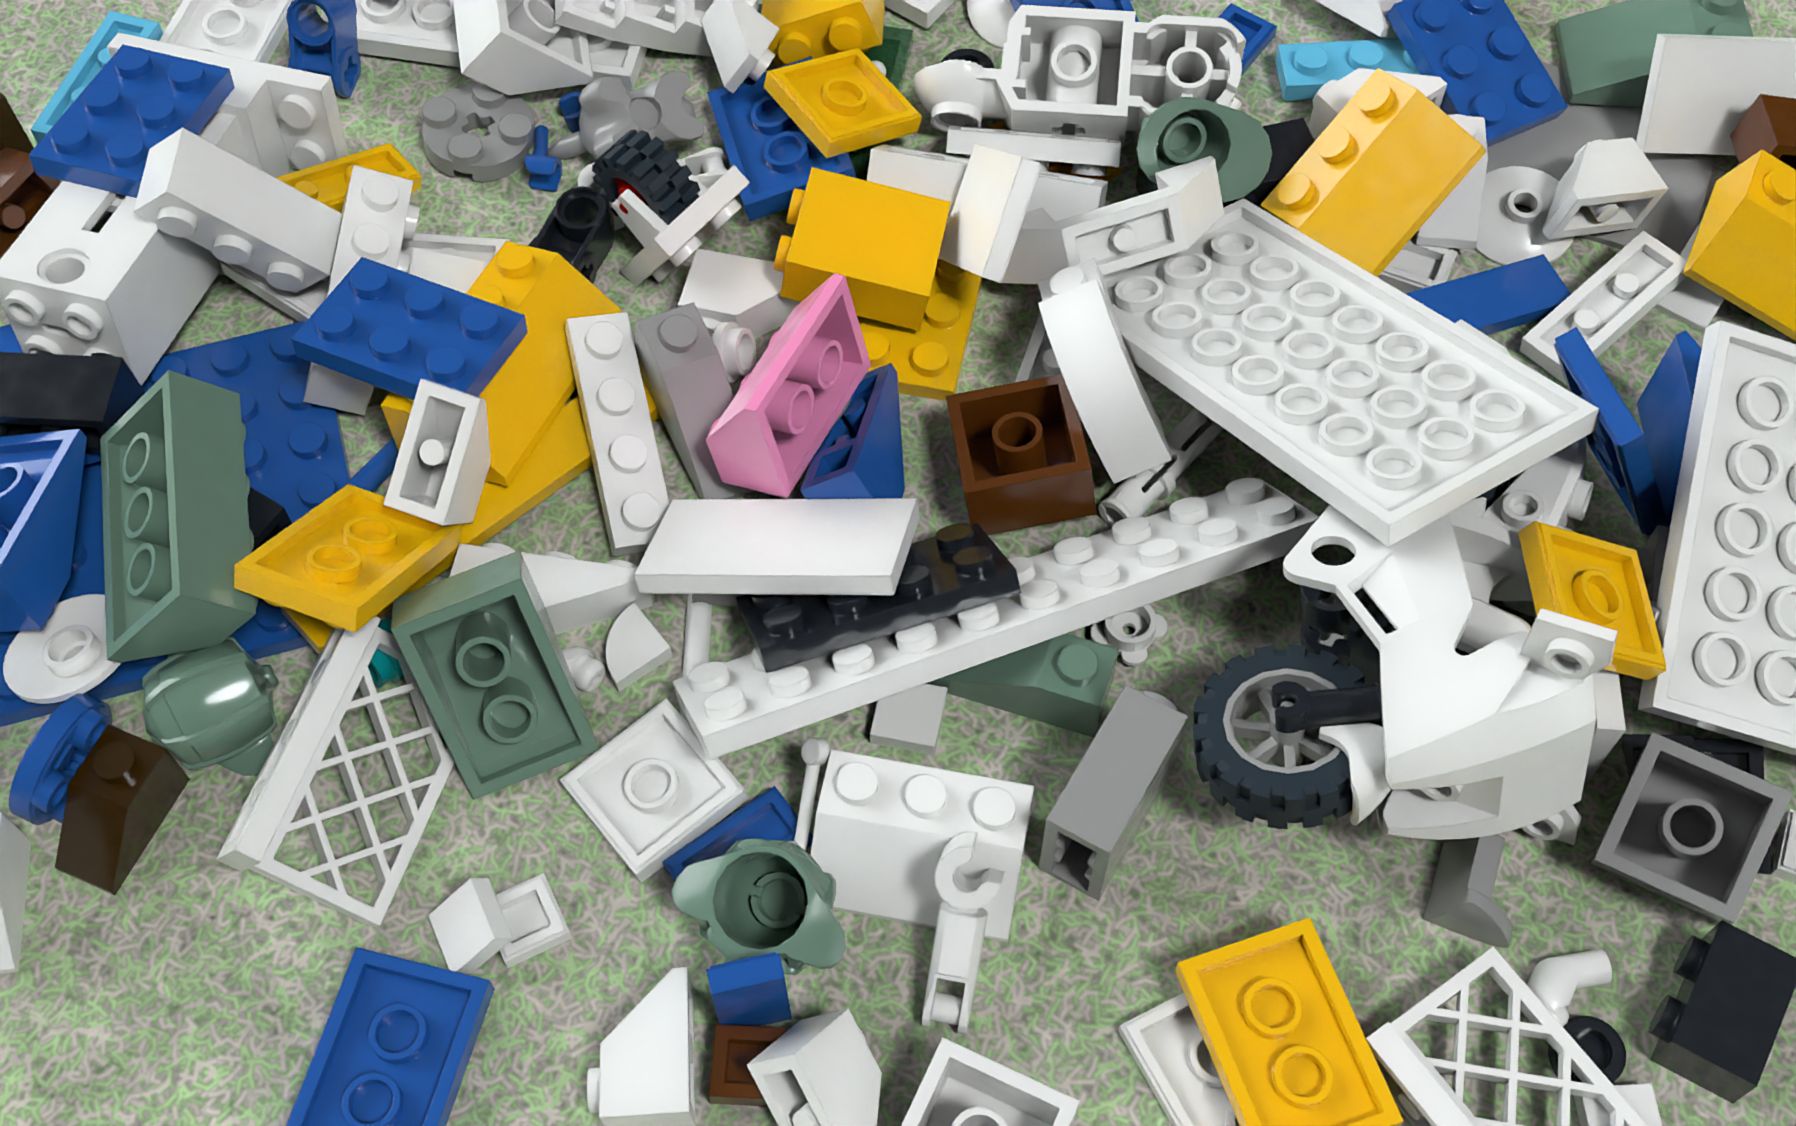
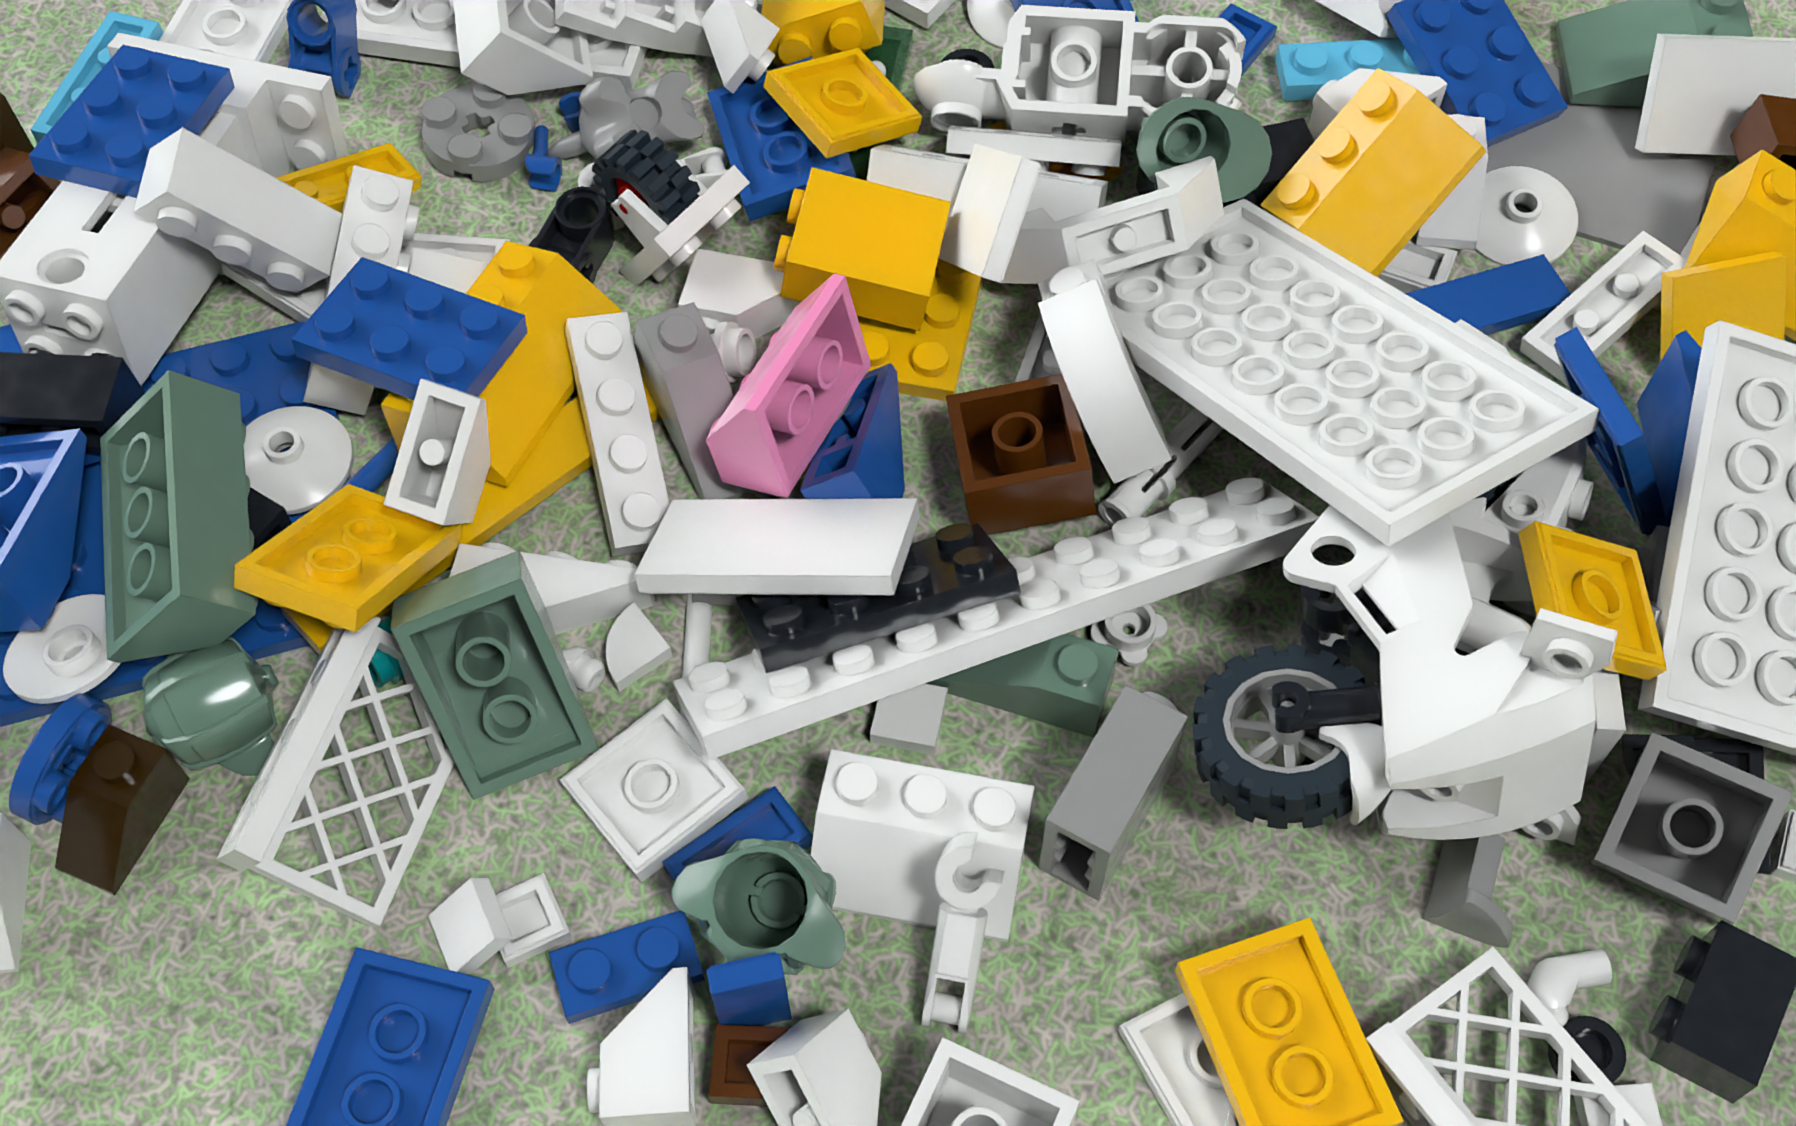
white hinge [794,737,830,851] -> none
white slope [1542,137,1669,240] -> none
none -> white dish [243,406,354,515]
none -> blue plate [549,910,705,1024]
none -> yellow tile [1660,251,1787,362]

